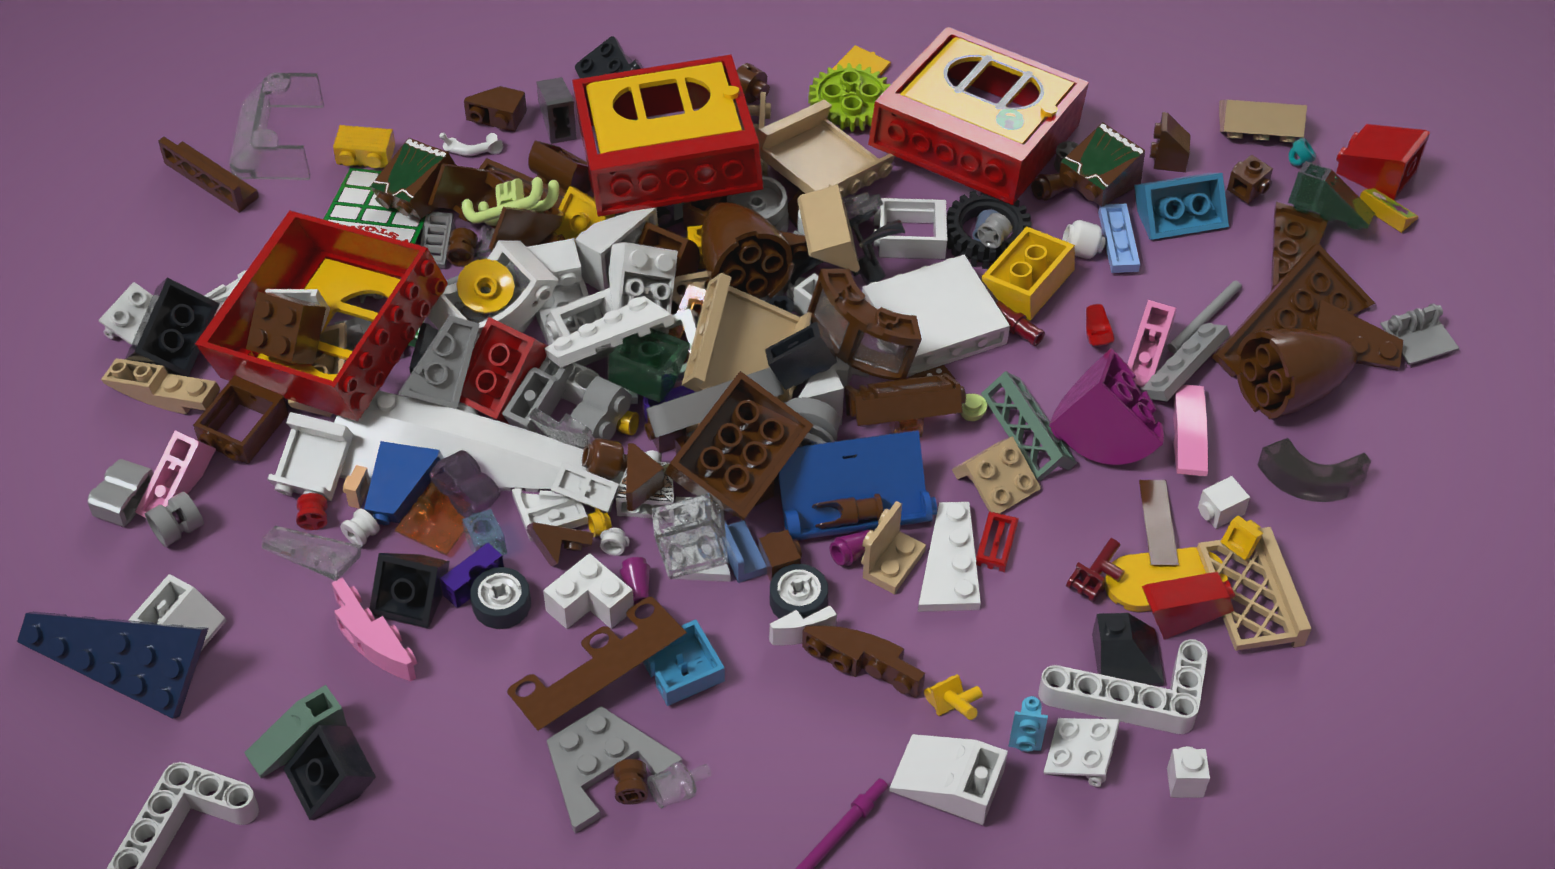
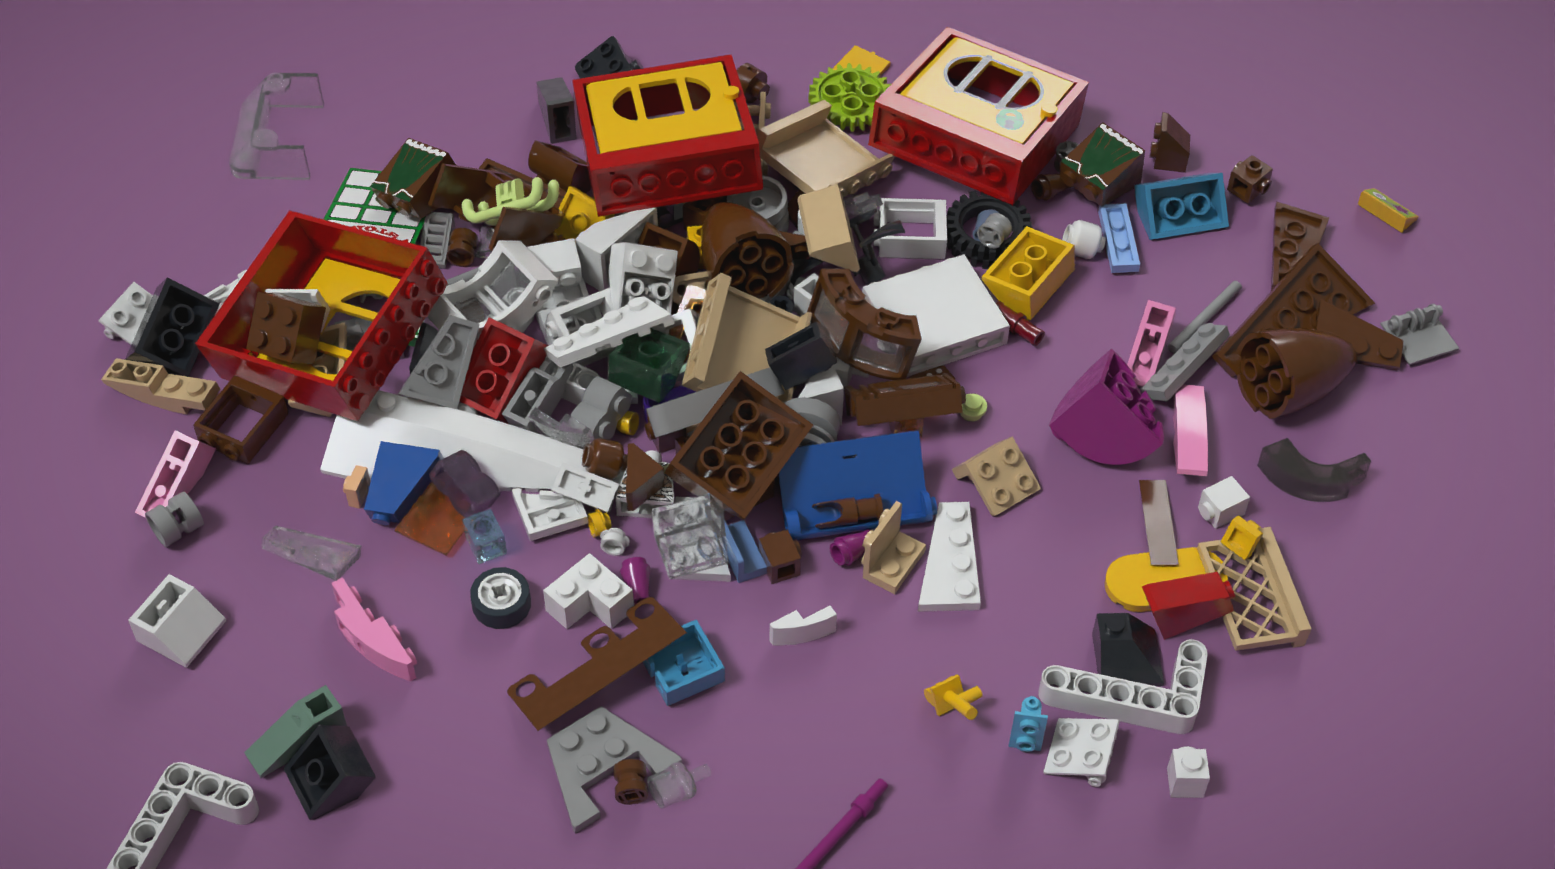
dark blue wing [17,611,209,719] -> none
light grey brick [88,459,154,527] -> none
reddish brown fence [158,137,259,213] -> none
white panel [267,412,354,501] -> none
red wheel [296,493,328,530] -> none
yellow brick [333,125,395,168] -> none
white wheel [340,508,380,547] -> none
black slope [369,553,450,628] -> none
white piece [439,133,503,156] -> none
dark purple piece [440,542,504,608] -> none
yellow dish [456,259,515,314] -> none
reddish brown slope [464,86,527,132] -> none
reddish brown slope [527,522,594,566] -> none
wheel [770,564,828,619] -> none
reddish brown slope [802,626,925,699] -> none
white slope [889,734,1008,825] -> none
red tile [976,511,1019,572] -> none
sand green fence [981,371,1077,481] -> none
dark red arm [1066,538,1125,602] -> none
red hair [1086,304,1114,347] -> none
tan slope [1219,100,1307,142] -> none
teal tile [1288,137,1316,166] -> none
clear green slope [1288,161,1375,230] -> none
red slope [1336,124,1430,200] -> none

